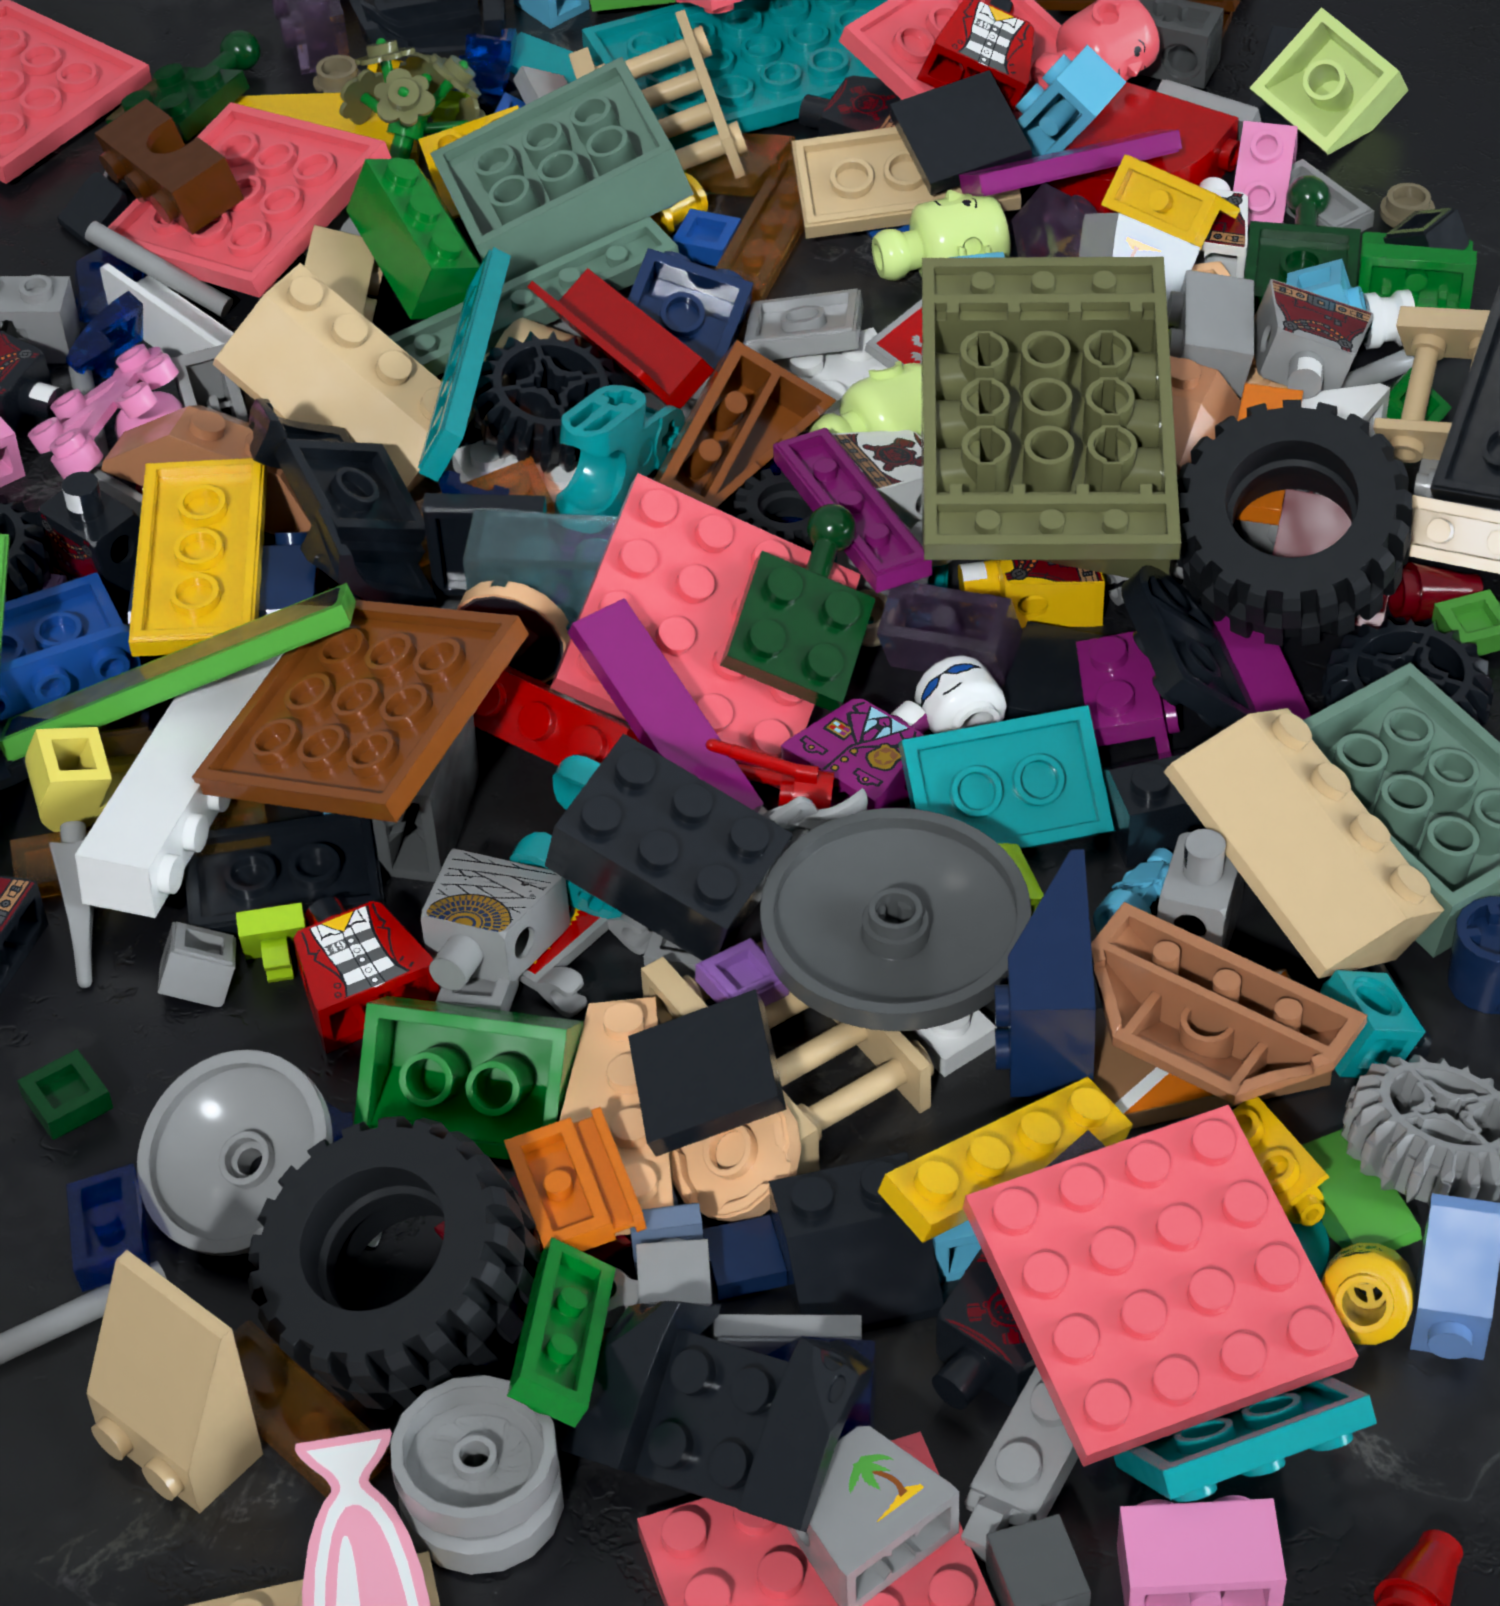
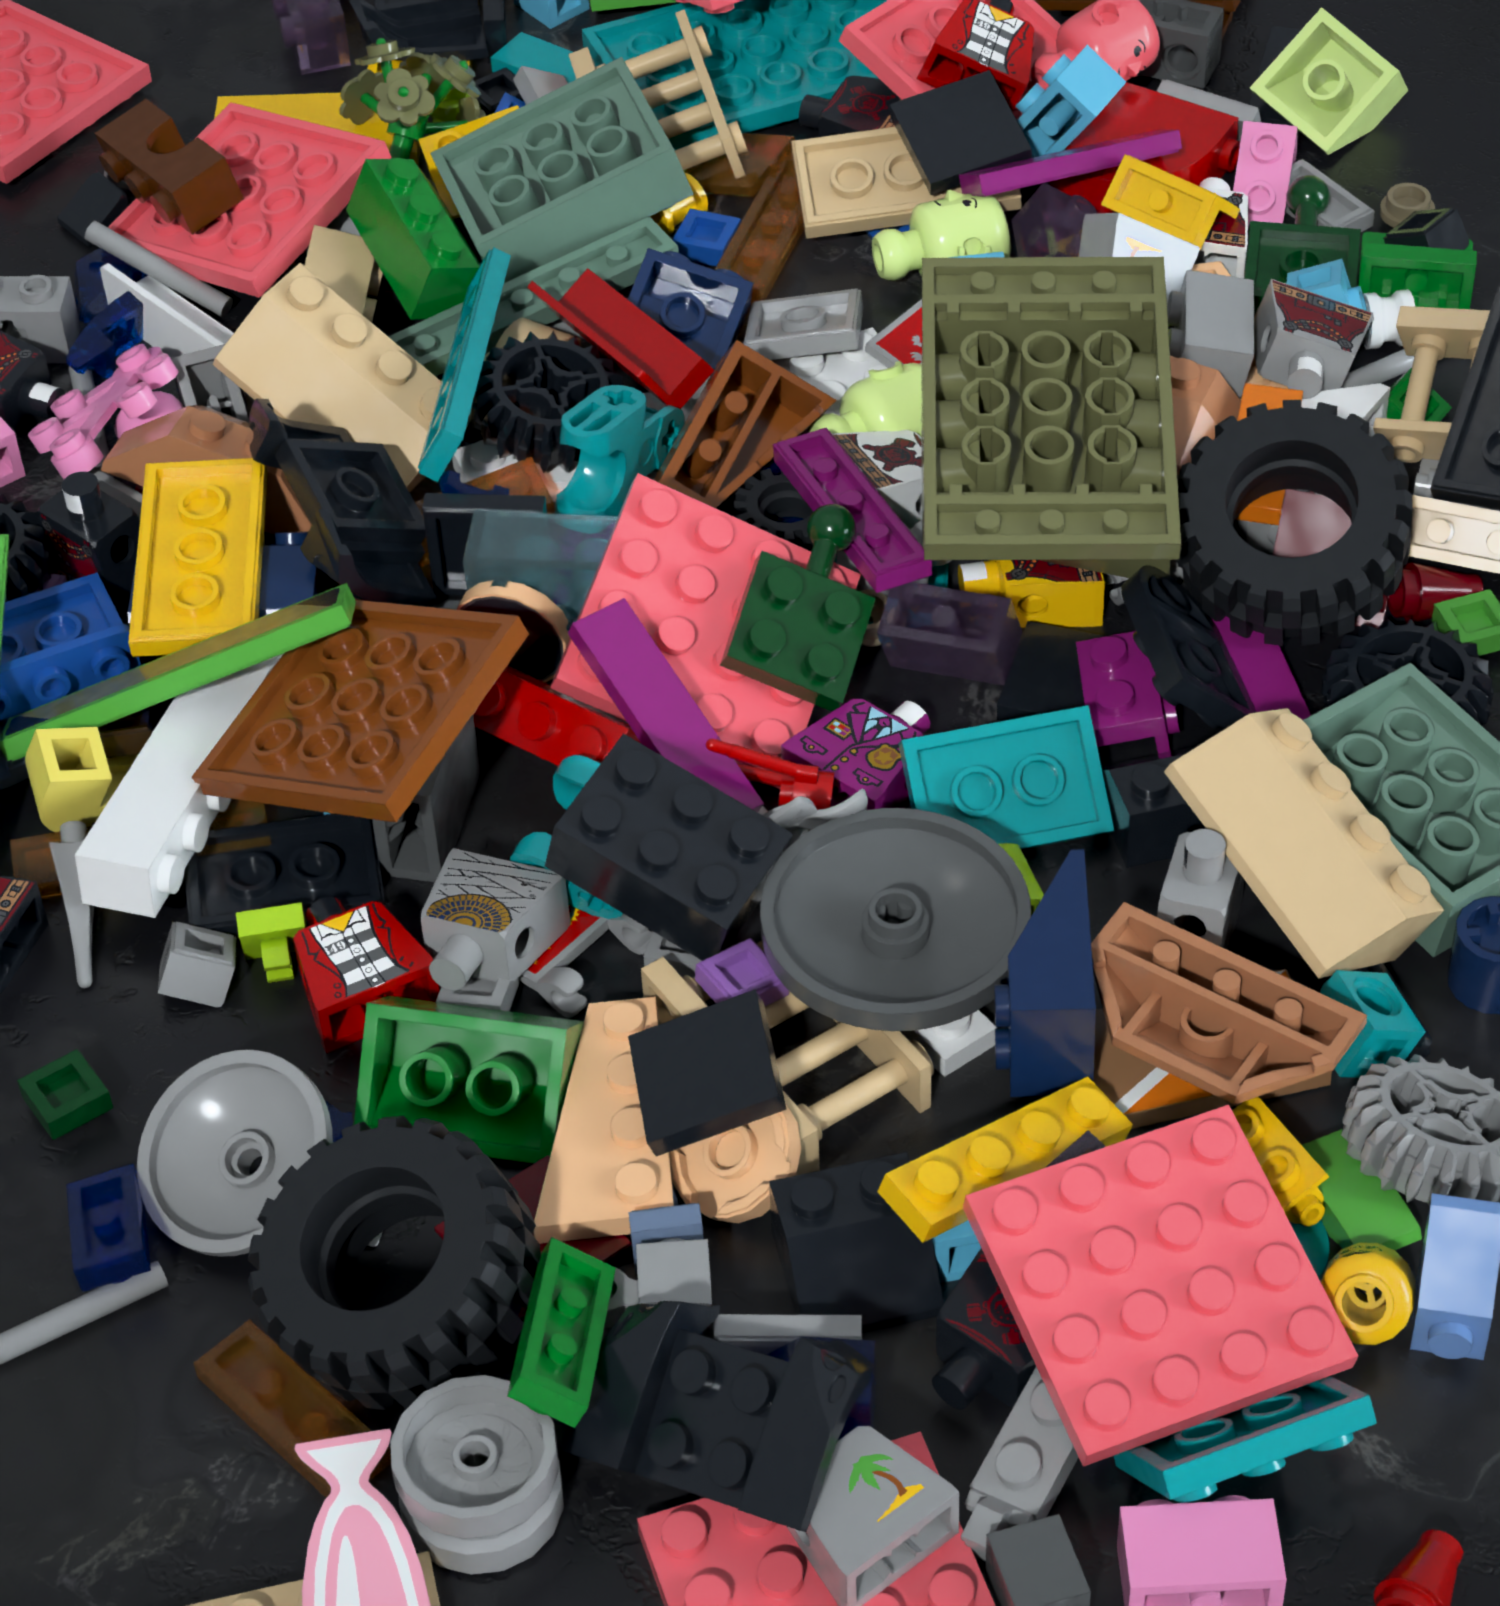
tan slope [86,1250,263,1514] -> none
dark green plate [105,30,261,143] -> none
dark tan plate [313,55,361,93] -> none
clear blue slope [452,28,517,96] -> none
orange plate [504,1107,647,1252] -> none
dark blue tile [703,1215,788,1300] -> none
white head [914,655,1007,734] -> none
medium azure piece [1093,848,1173,934] -> none

